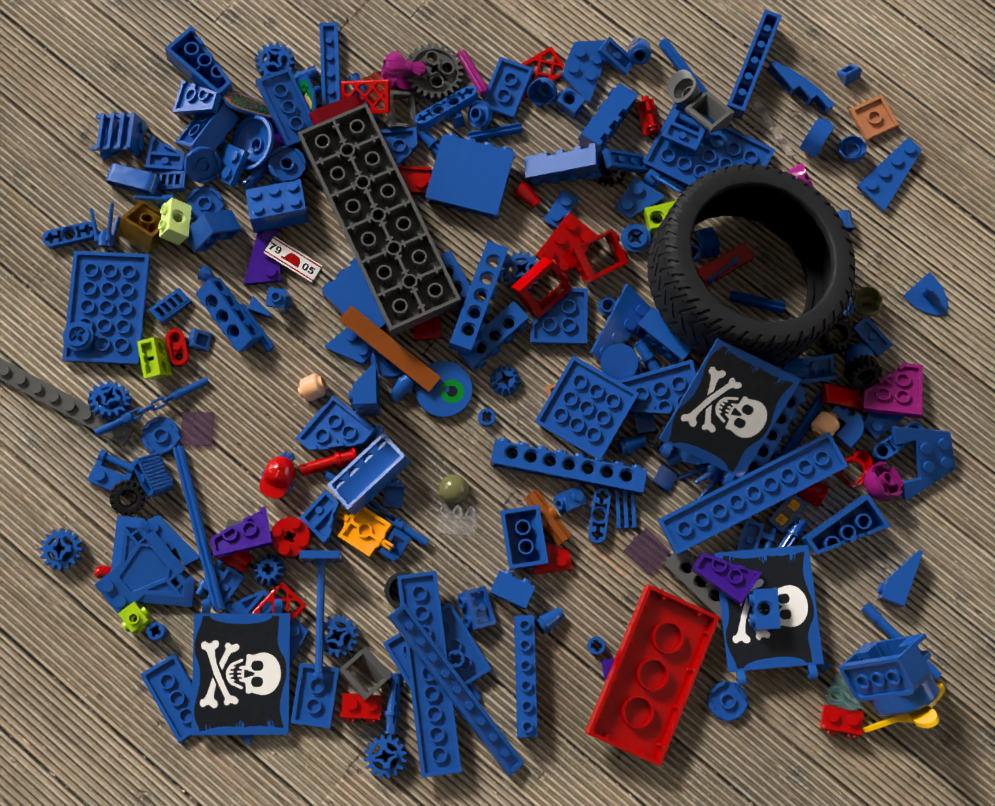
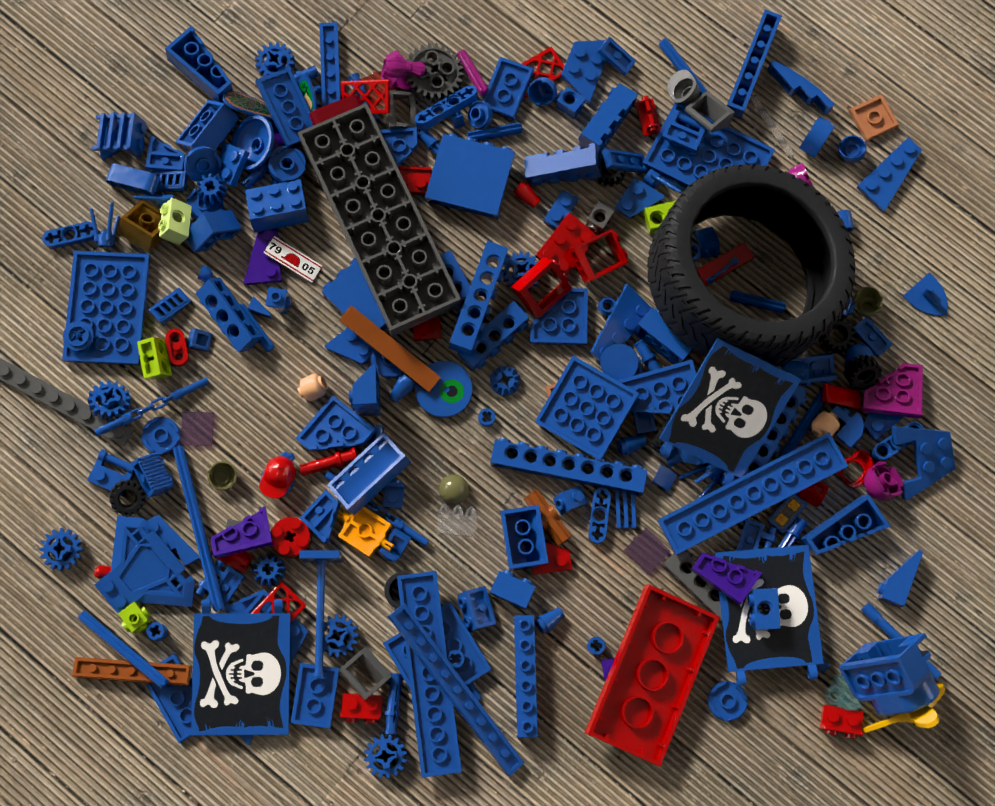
blue wing [172,79,222,116] -> none
blue gear [621,224,651,253] -> none
blue head [628,38,652,65] -> none
blue slope [837,64,862,86] -> none
none -> dark orange tile [72,657,193,686]
none -> blue axle [78,611,169,689]
none -> blue gear [195,173,228,206]
none -> olive hair [207,461,237,491]
none -> dark grey brick [586,201,615,234]

